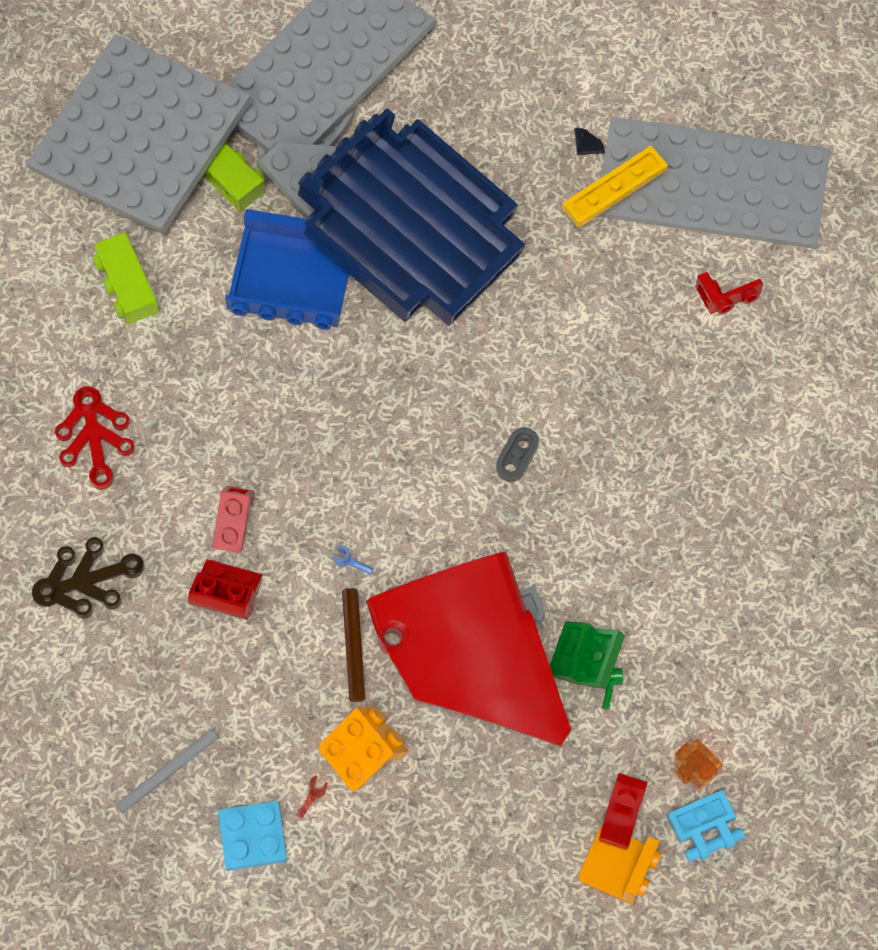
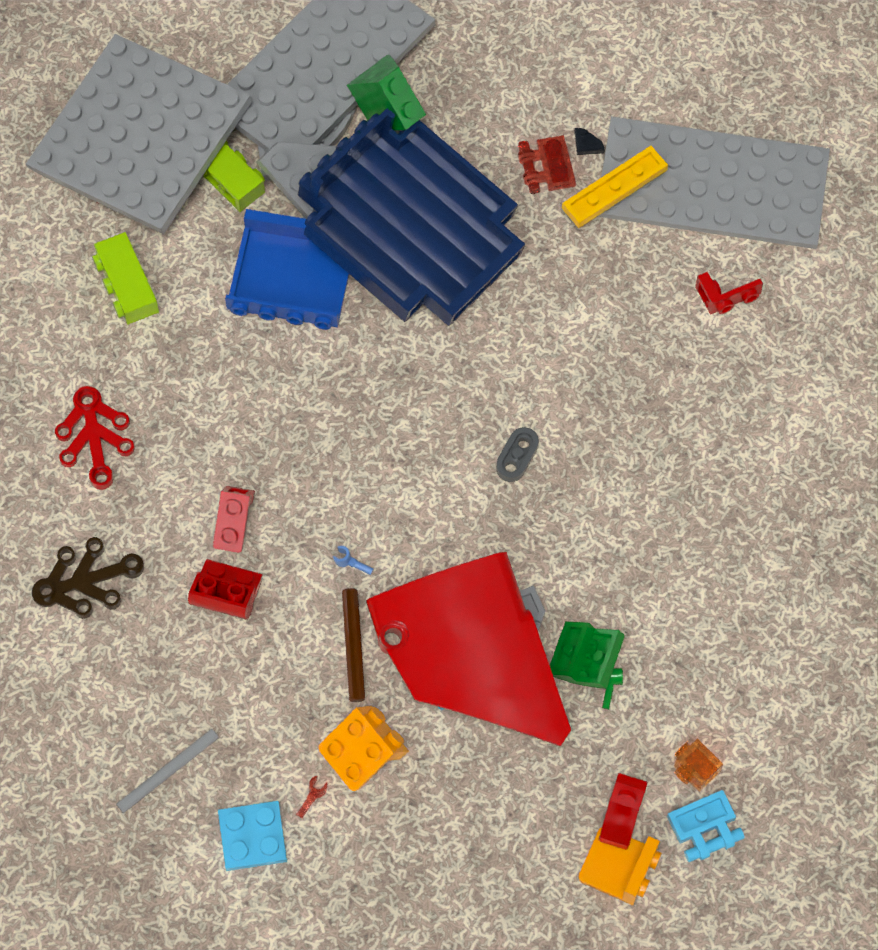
none -> green slope [347,55,426,131]
none -> clear red plate [518,135,576,194]

